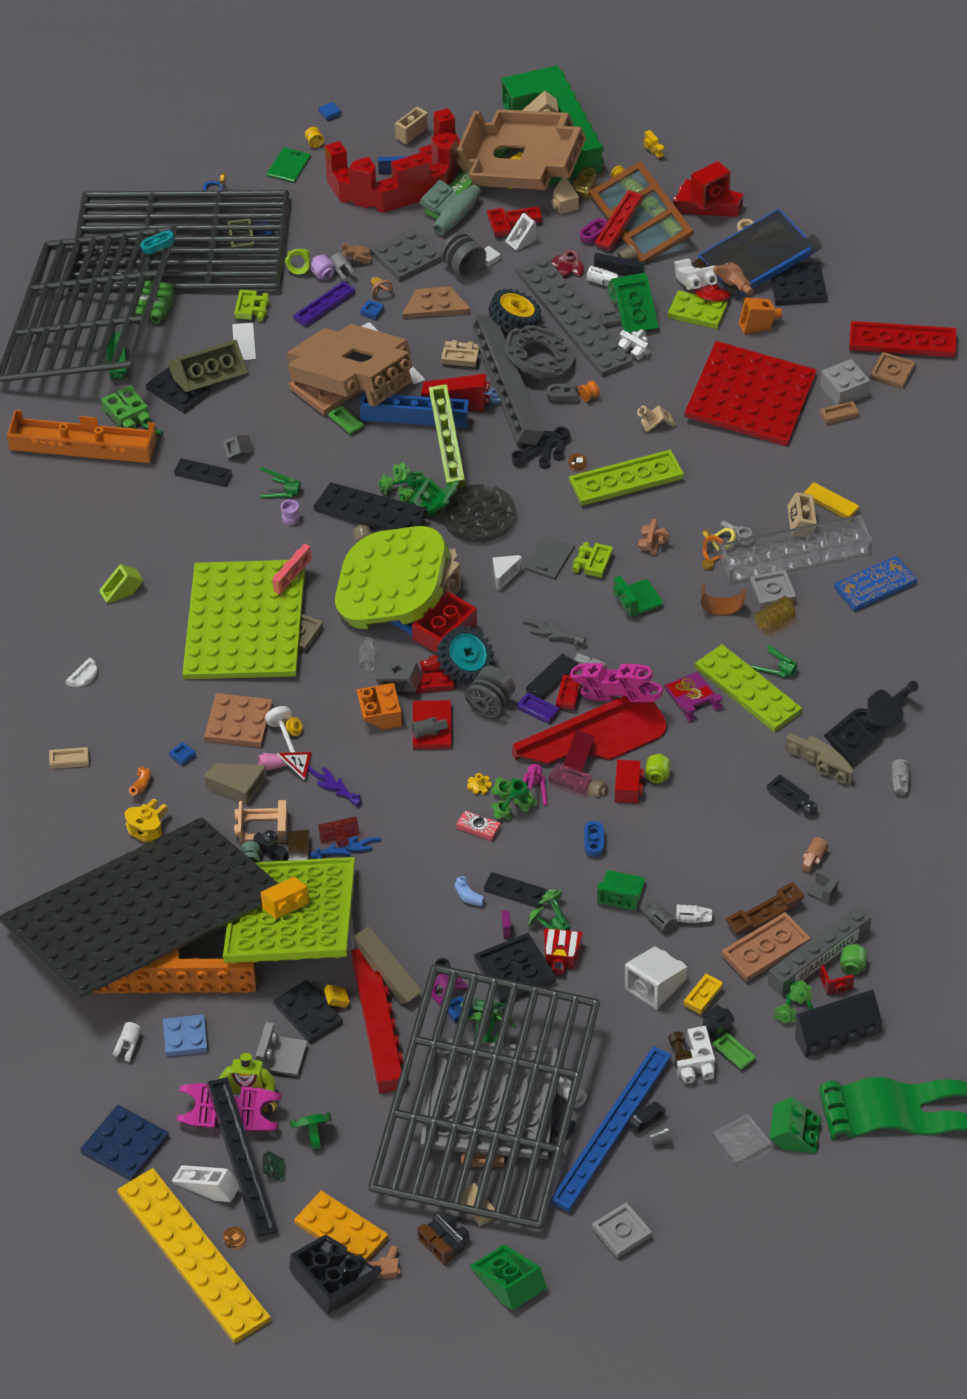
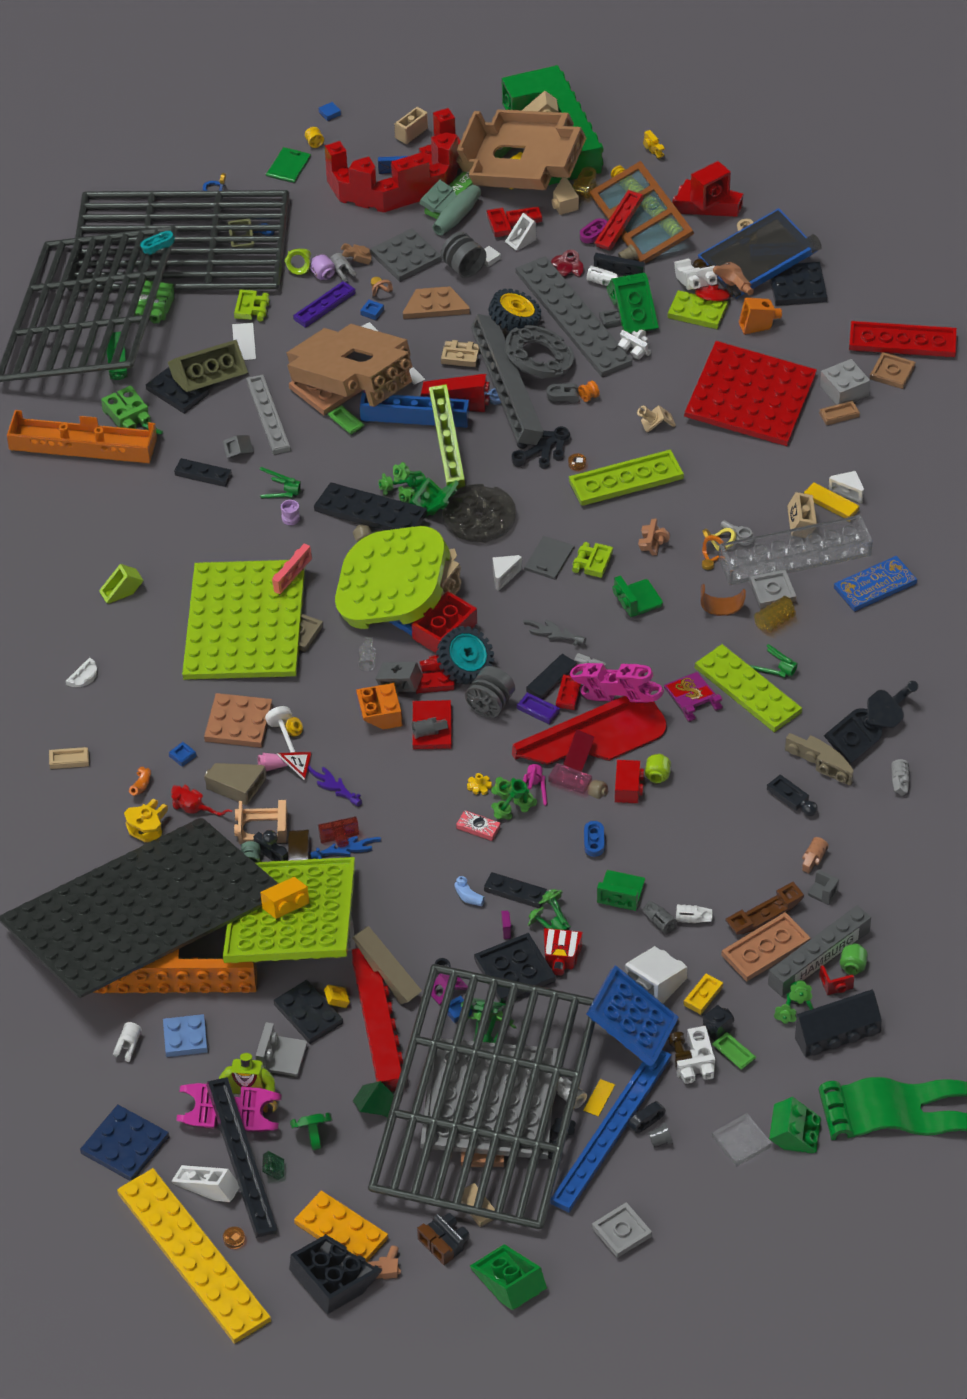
none -> red animal [171,785,232,816]
none -> light grey tile [246,375,290,455]
none -> dark green slope [353,1081,394,1118]
none -> yellow sticker [583,1079,615,1116]
none -> blue plate [586,965,679,1067]
none -> white slope [828,471,864,503]

